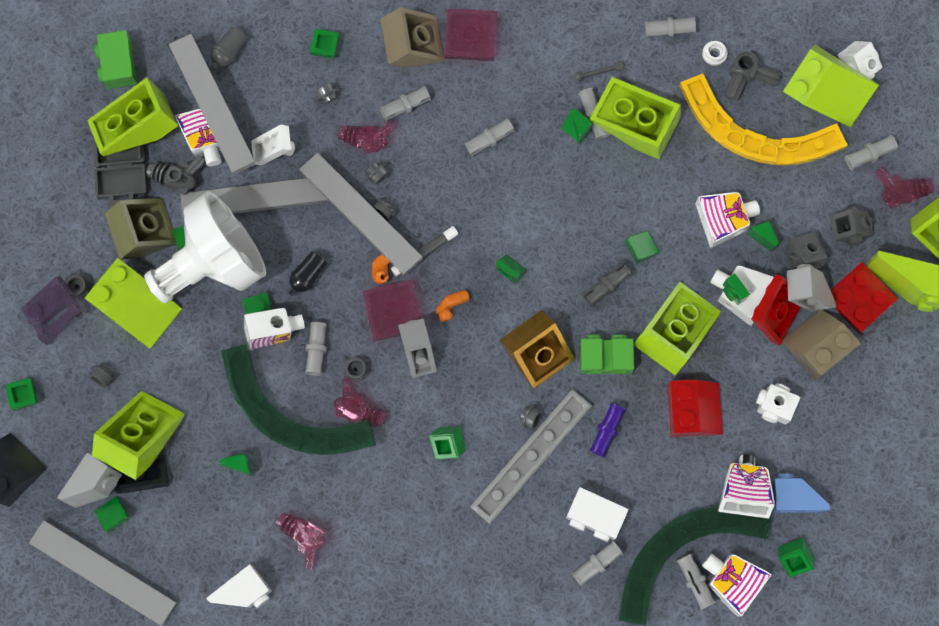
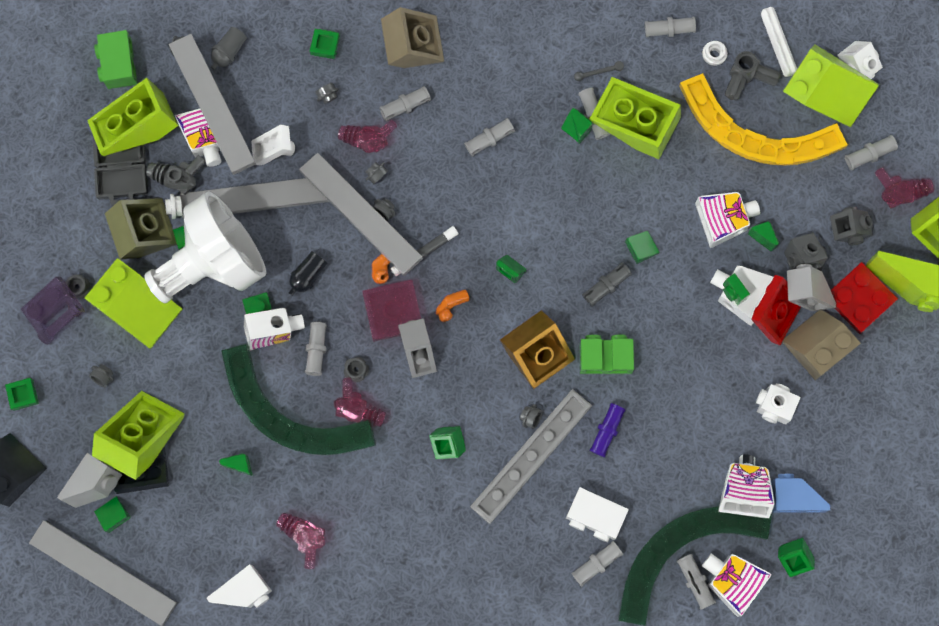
clear pink plate [444,9,497,61] -> none
lime slope [633,282,721,375] -> none
red slope [667,380,723,437] -> none
none -> white plate [165,194,182,219]
none -> white axle [761,7,797,77]

